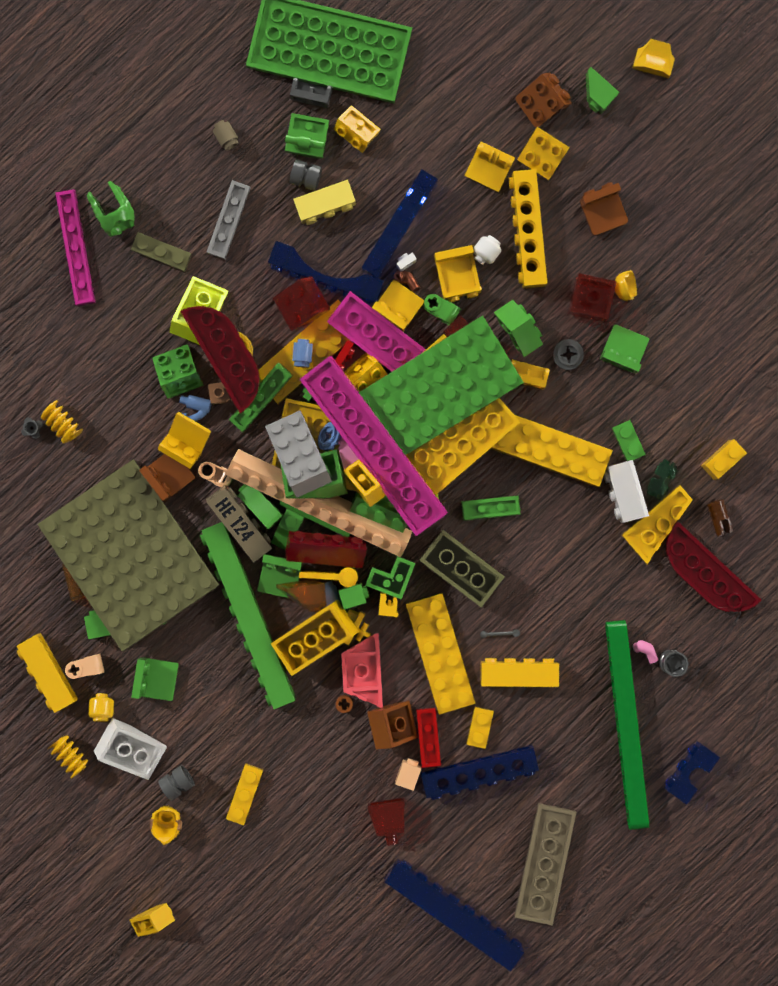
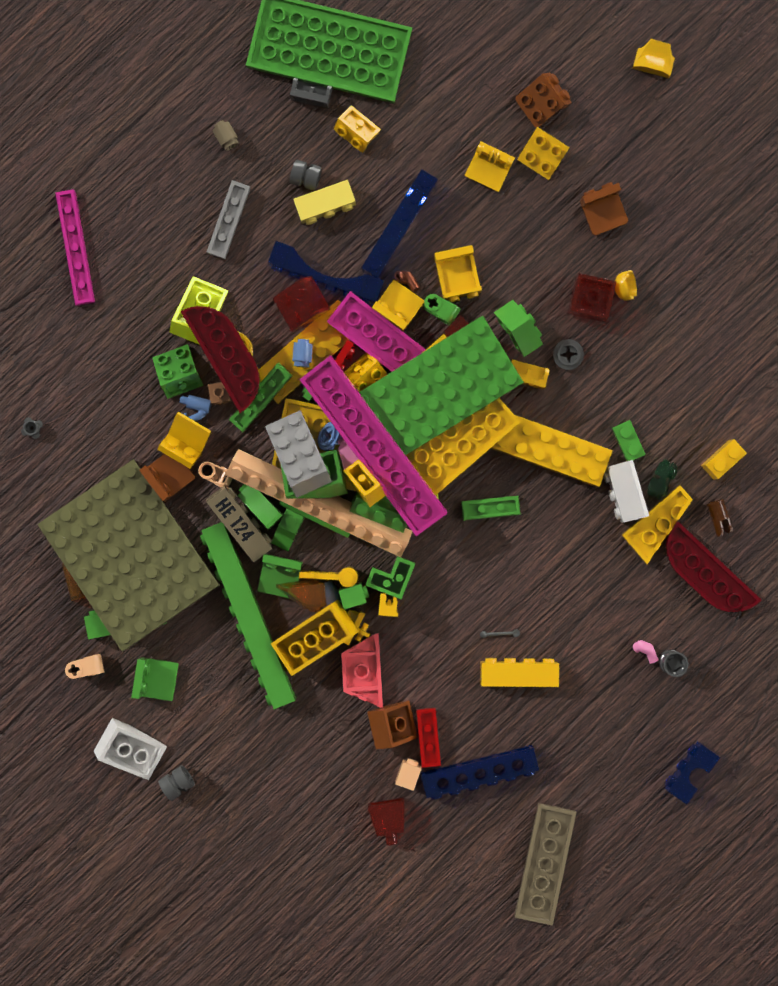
yellow brick [17,633,78,713] -> none
yellow piece [41,400,83,443] -> none
yellow piece [48,735,89,779] -> none
bright green piece [87,181,135,237] -> none
yellow head [88,693,114,722] -> none
yellow slope [129,903,175,937] -> none
olive plate [131,232,192,272] -> none
yellow hair [150,805,182,845] -> none
yellow plate [226,763,263,825] -> none
bright green plate [285,113,330,159] -> none
dark red brick [286,531,367,568] -> none
dark orange bush [336,695,353,713] -> none
clear blue brick [384,859,524,972] -> none
white plate [396,252,417,271] -> none
yellow plate [406,593,475,715] -> none
olive brick [419,530,504,607] -> none
yellow plate [466,706,494,749] -> none
white head [473,235,501,265] -> none
yellow brick [509,169,547,289] -> none
bright green slope [586,67,619,114] -> none
bright green bracket [600,324,649,374] -> none
green beam [605,620,649,830] -> none

